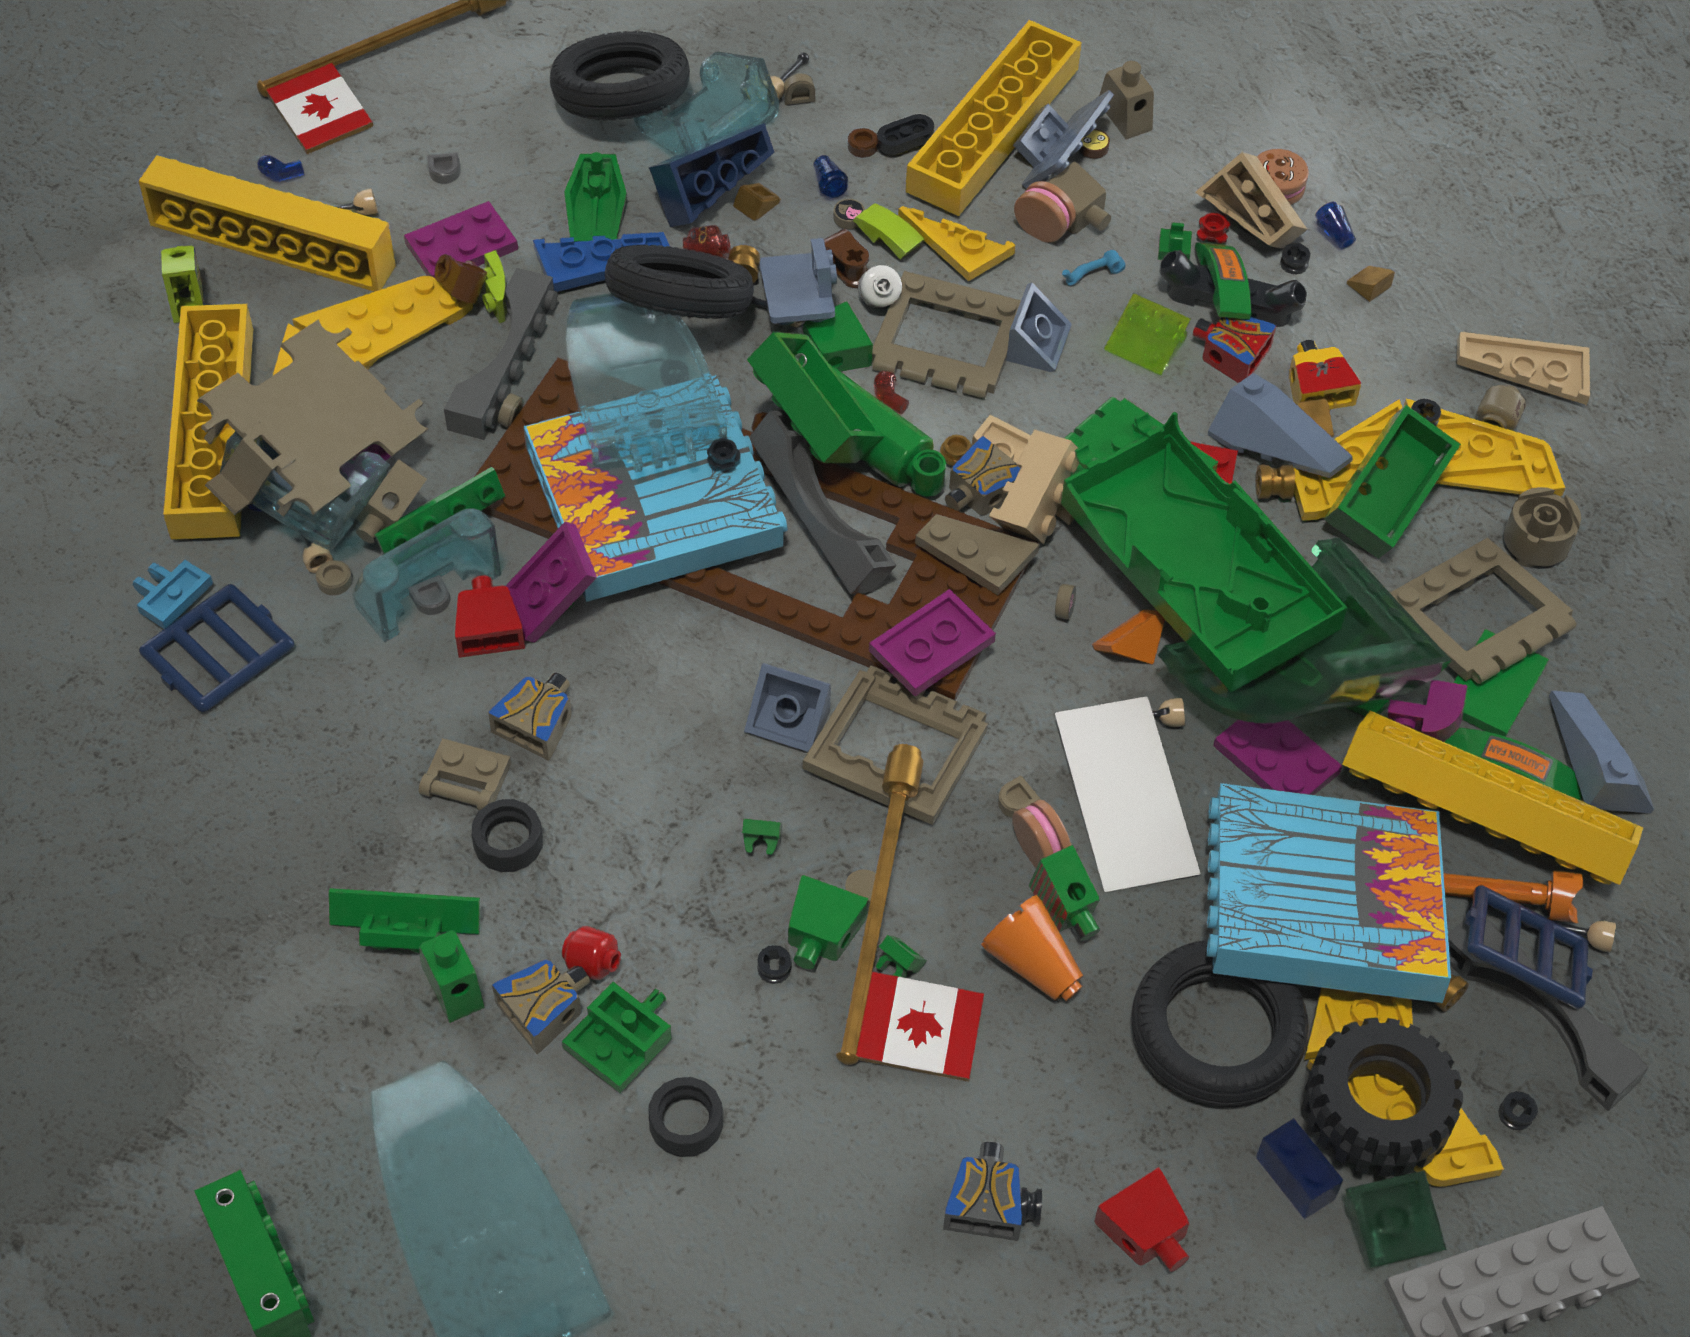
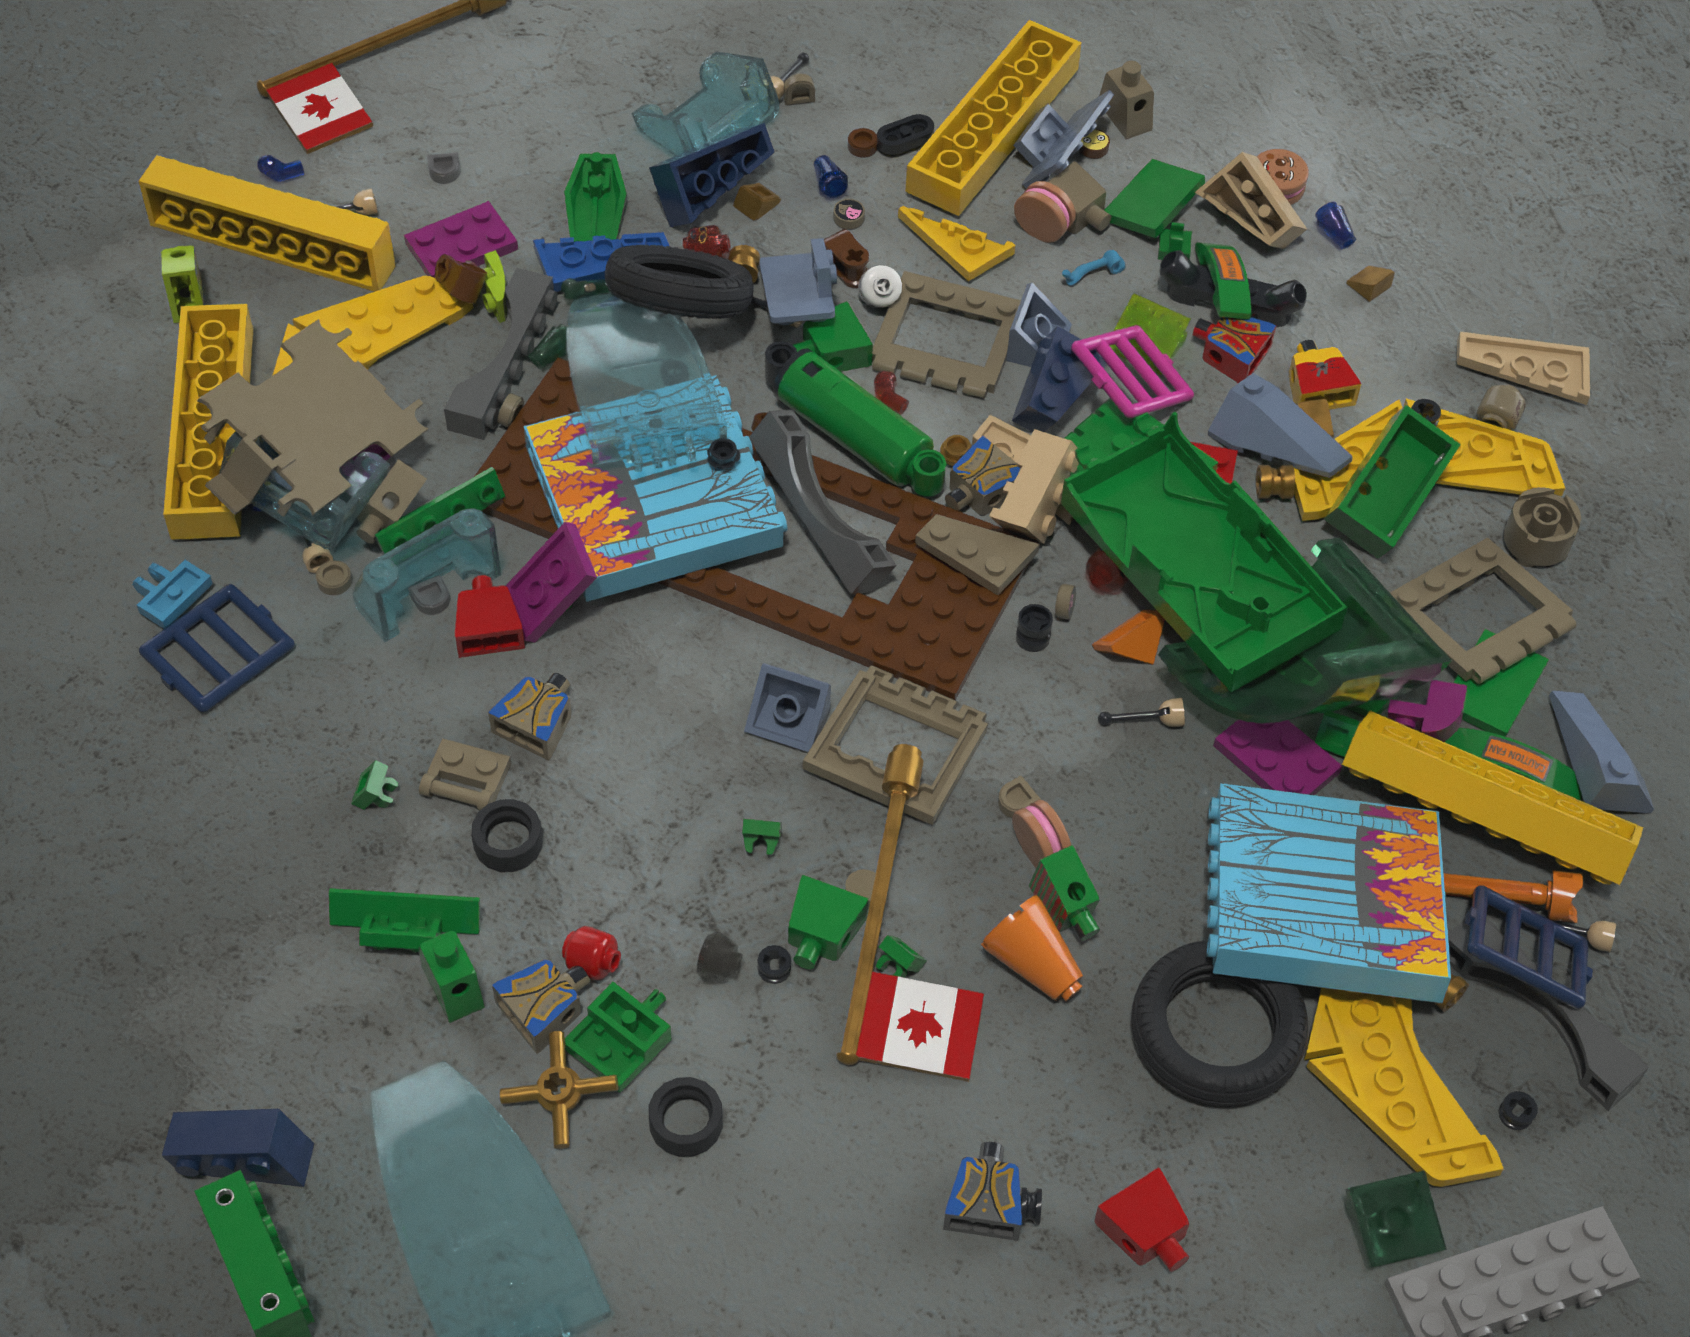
black tyre [550,31,690,121] -> none
green piece [747,332,884,463] -> none
lime slope [853,203,924,260] -> none
magenta plate [869,589,996,696] -> none
white sticker [1055,697,1200,892] -> none
red plate [1196,213,1230,243] -> none
clear blue brick [1256,1118,1344,1219] -> none
black bush [1280,243,1311,275] -> none
black tyre [1304,1018,1463,1177] -> none
none -> dark blue wedge [162,1109,315,1187]
none -> green tile [351,760,398,810]
none -> pearl gold bar [500,1031,618,1149]
none -> clear green cone [529,324,578,370]
none -> clear green arm [561,278,609,301]
none -> clear smoke cone [697,931,743,982]
none -> dark blue wedge [1012,326,1107,432]
none -> black wheel [1016,604,1053,652]
none -> dark pink bar [1071,325,1194,418]
none -> clear red head [1085,547,1129,592]
none -> green tile [1104,159,1205,238]
none -> green tile [1315,710,1360,757]

